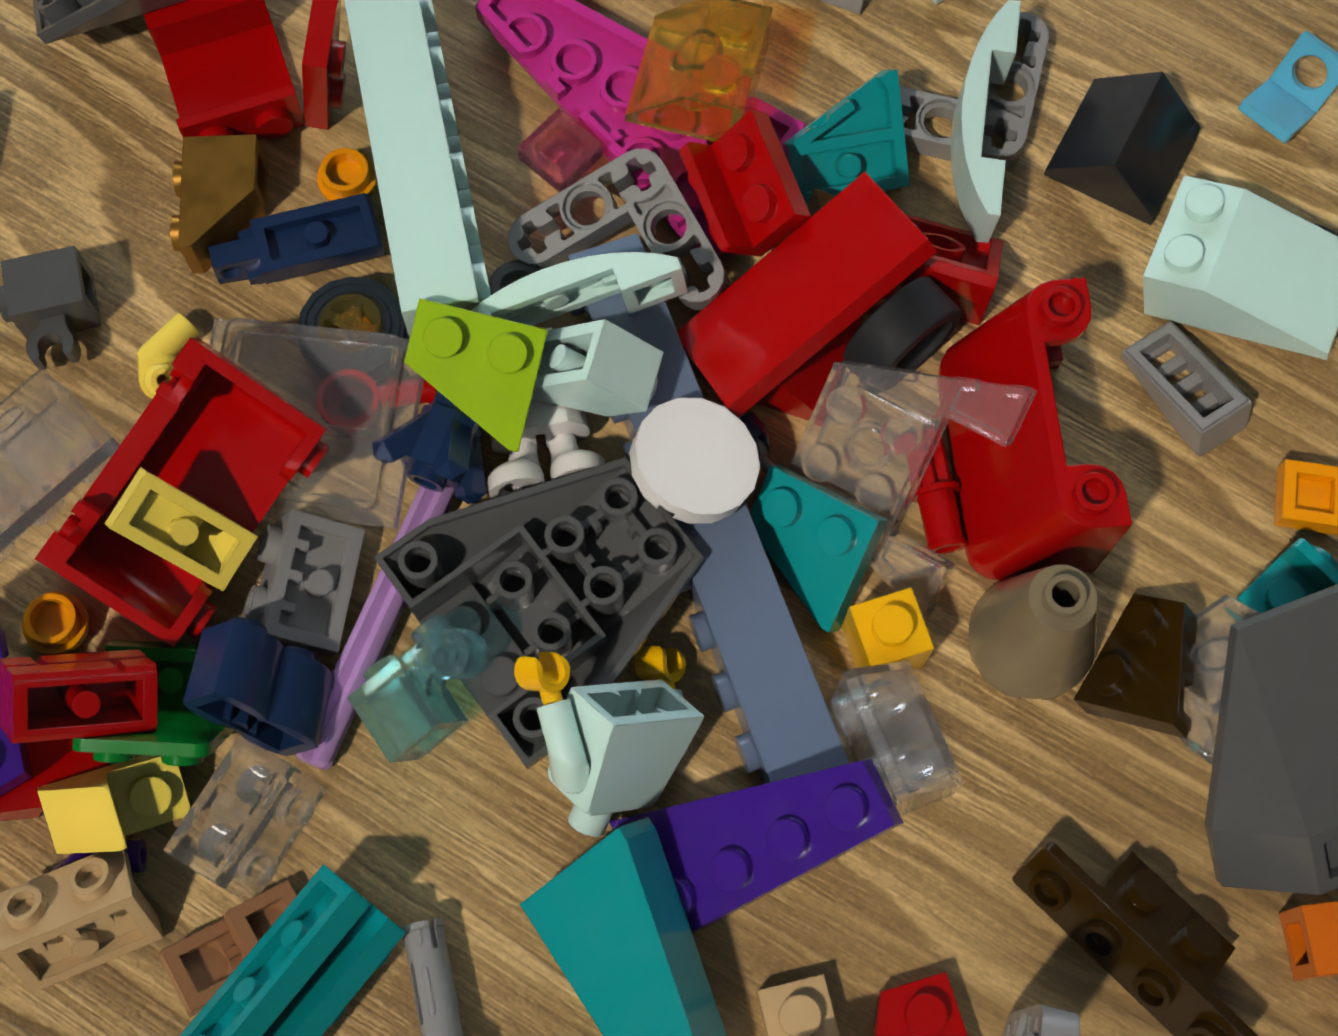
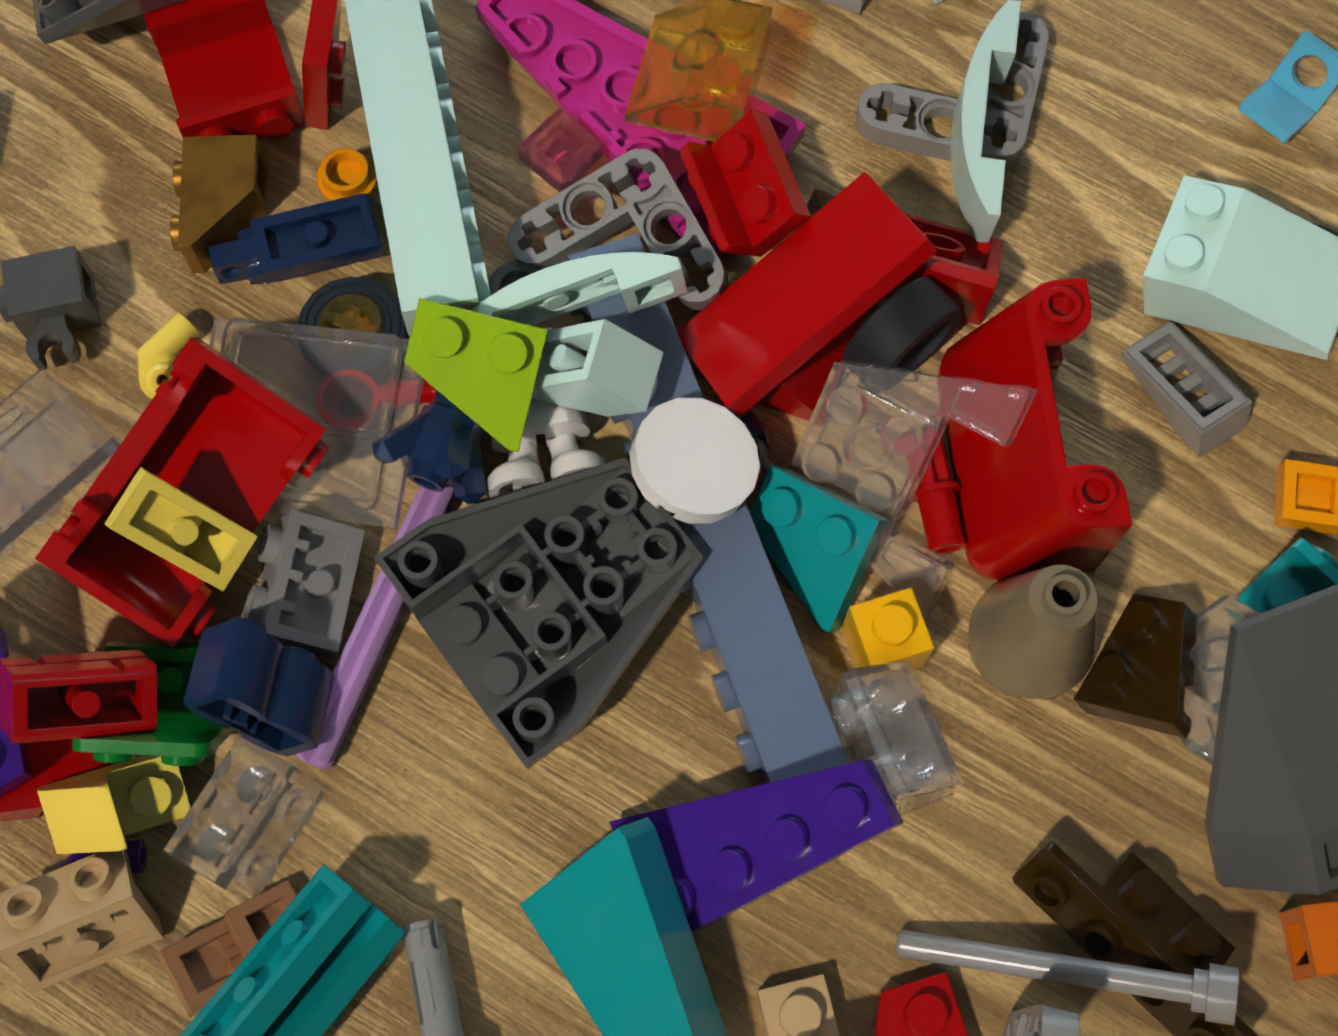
light orange plate [22,591,90,655] -> none
clear light blue brick [347,614,489,763] -> none
light aqua torso [514,645,704,837] -> none
teal wing [782,69,910,204] -> none
black slope [1044,72,1201,225] -> none
none -> light grey piece [896,930,1239,1026]

